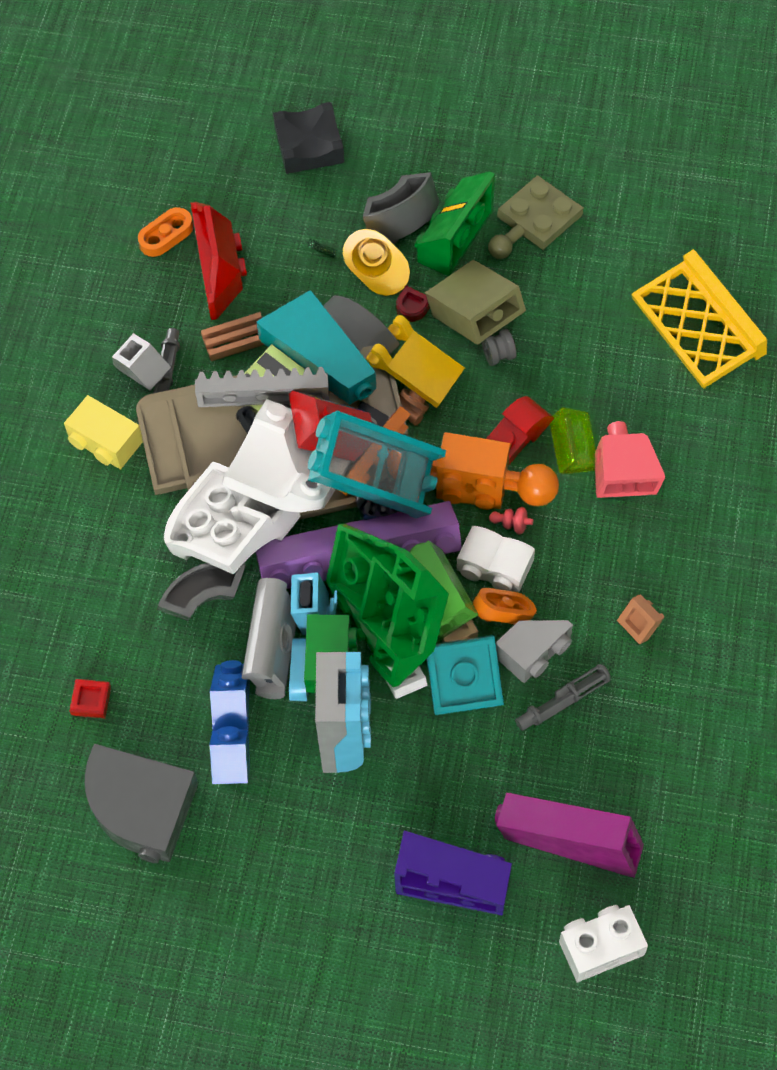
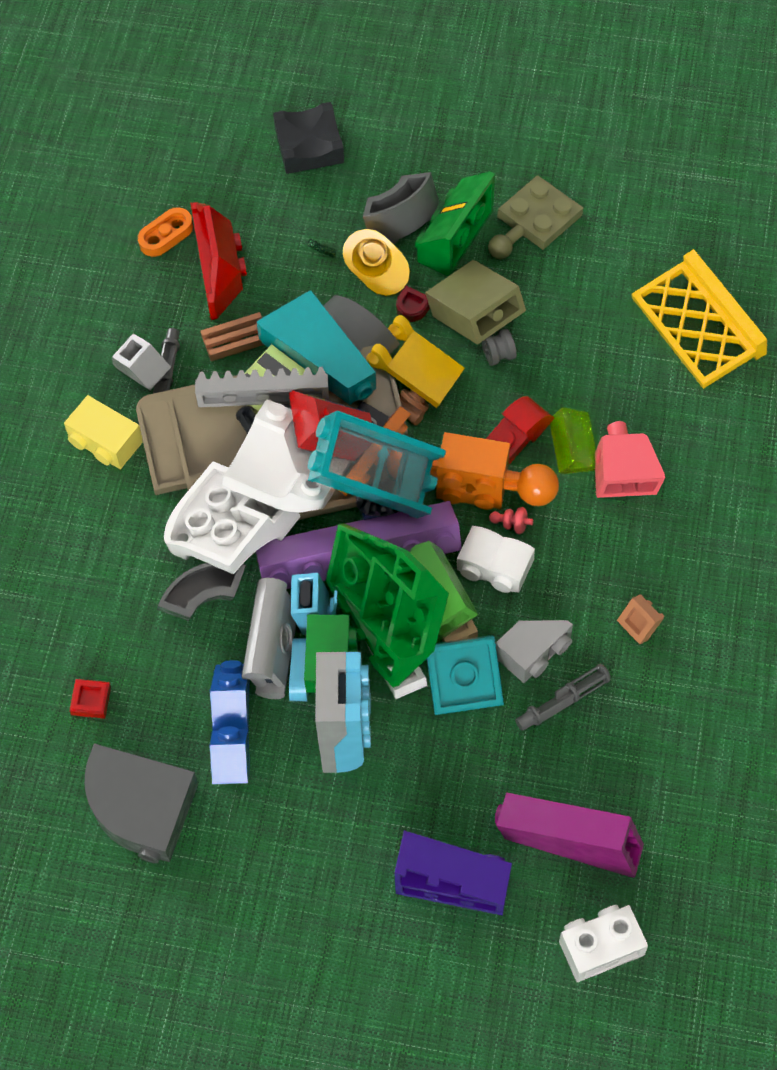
orange plate [473,588,537,625] -> none

